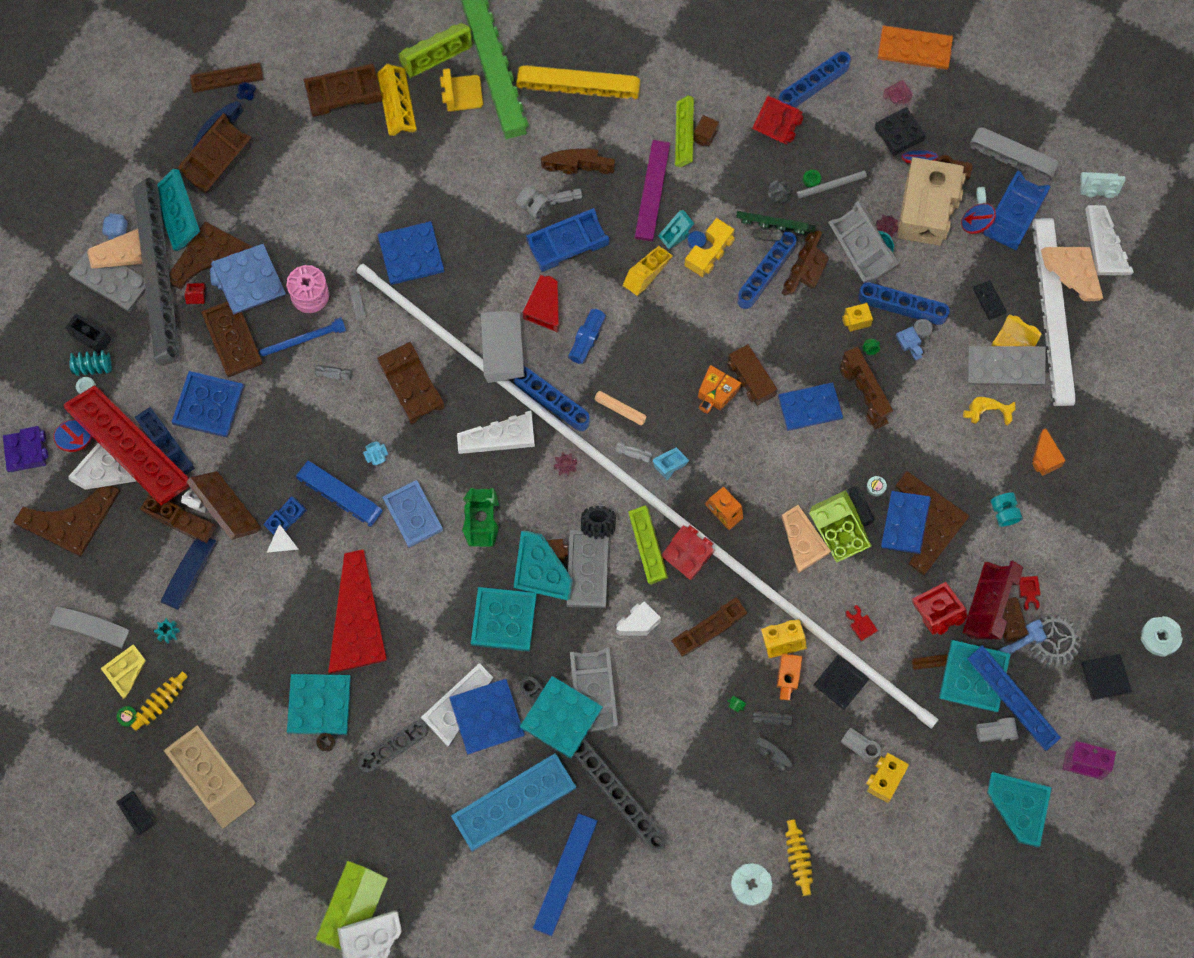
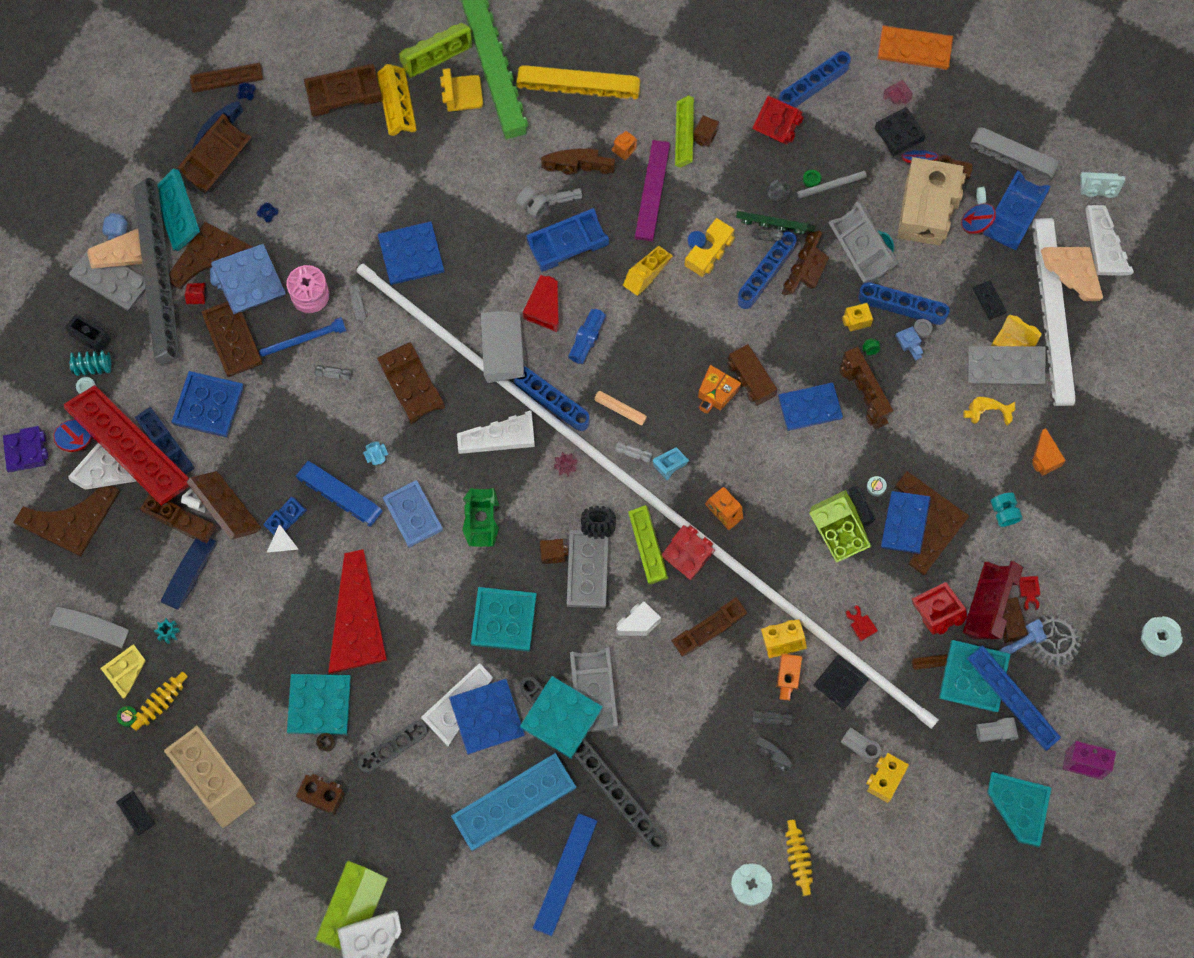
teal plate [513,530,573,600] -> none
teal slope [658,210,694,249] -> none
green plate [727,695,746,713] -> none
light nougat wing [782,505,831,573] -> none
clear pink gear [876,215,899,238] -> none
black tile [1081,654,1132,701] -> none
none -> clear blue plate [257,202,279,223]
none -> reddish brown brick [295,774,345,815]
none -> orange brick [611,131,637,160]

